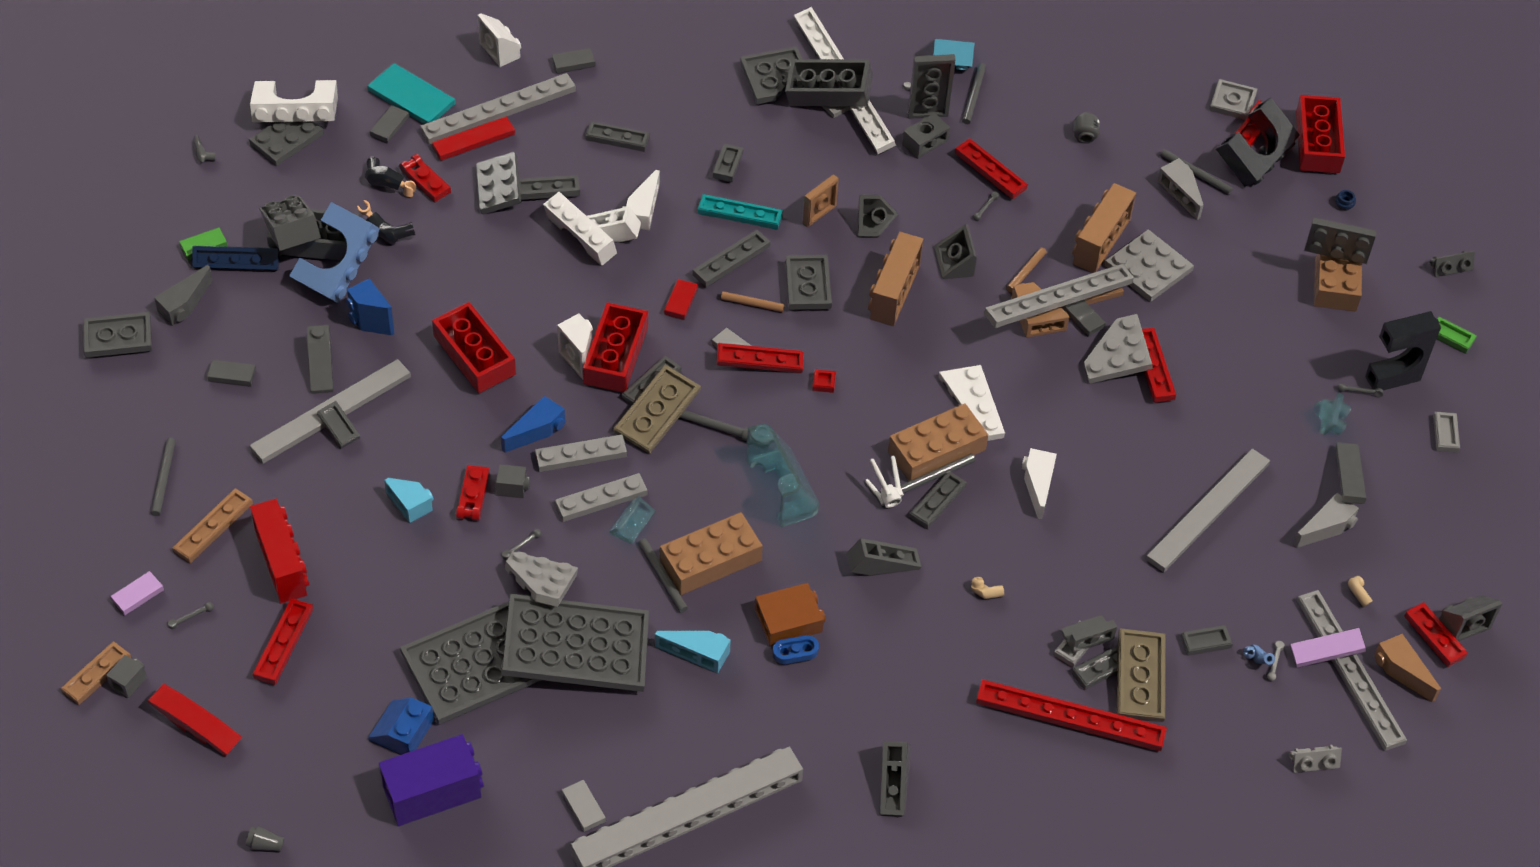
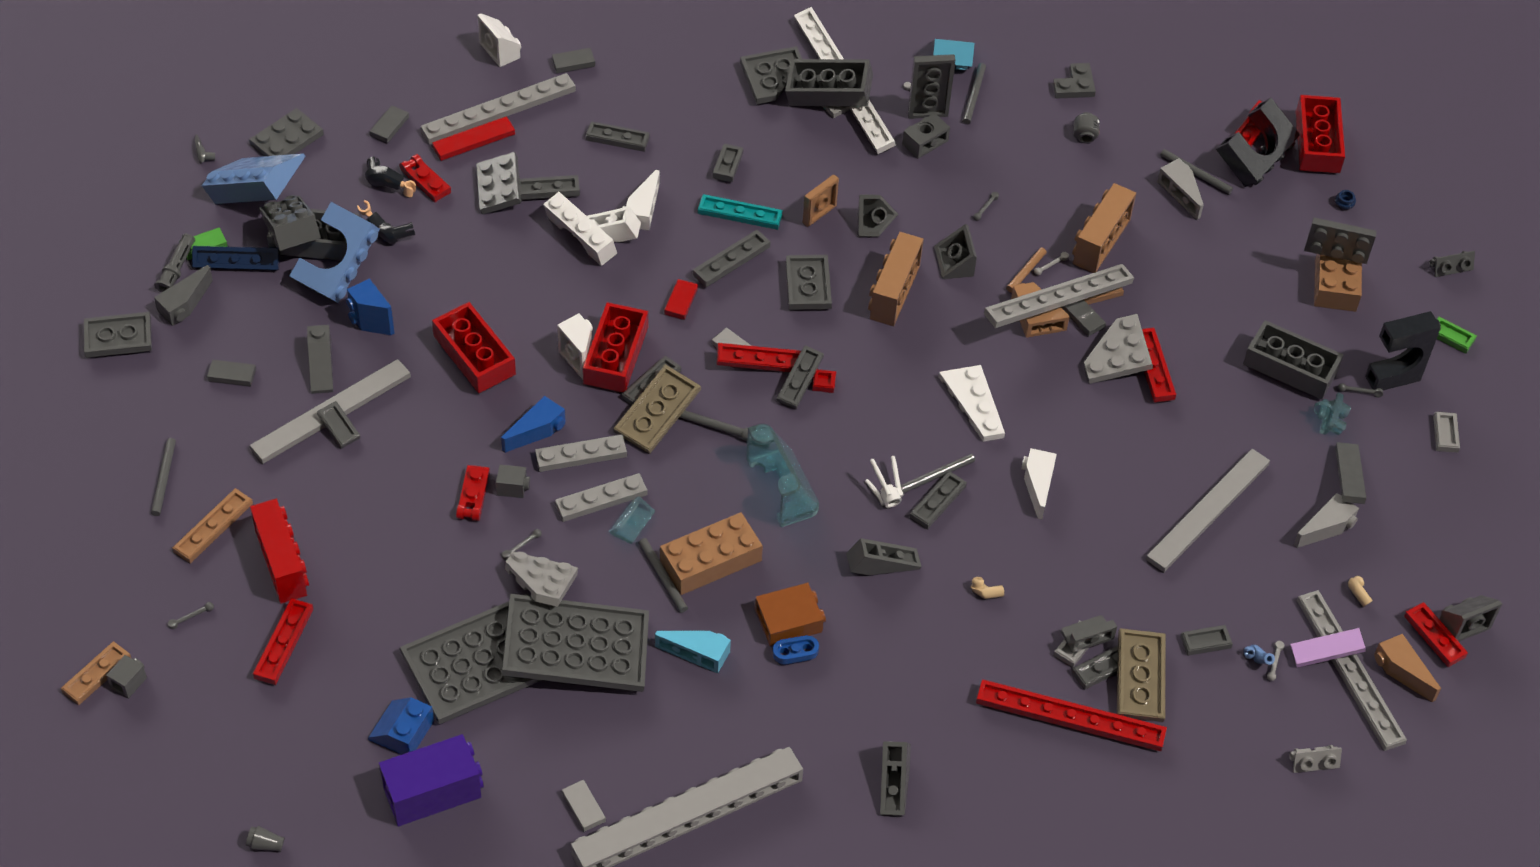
lavender tile [110,571,164,615] -> none
red slope [148,684,242,757] -> none
white arch [250,80,338,122] -> none
teal tile [367,63,455,124] -> none
medium azure slope [384,478,434,523] -> none
medium nougat bar [721,291,785,312] -> none
medium nougat brick [888,403,989,481] -> none
red plate [955,138,1028,199] -> none
light grey plate [1105,229,1194,302] -> none
light grey tile [1210,79,1258,120] -> none
none -> dark grey pin [155,233,195,292]
none -> medium blue slope [202,153,306,204]
none -> dark grey tile [777,345,824,410]
none -> light grey hinge [1034,252,1069,276]
none -> dark grey plate [1053,63,1096,98]
none -> dark grey brick [1243,320,1344,399]

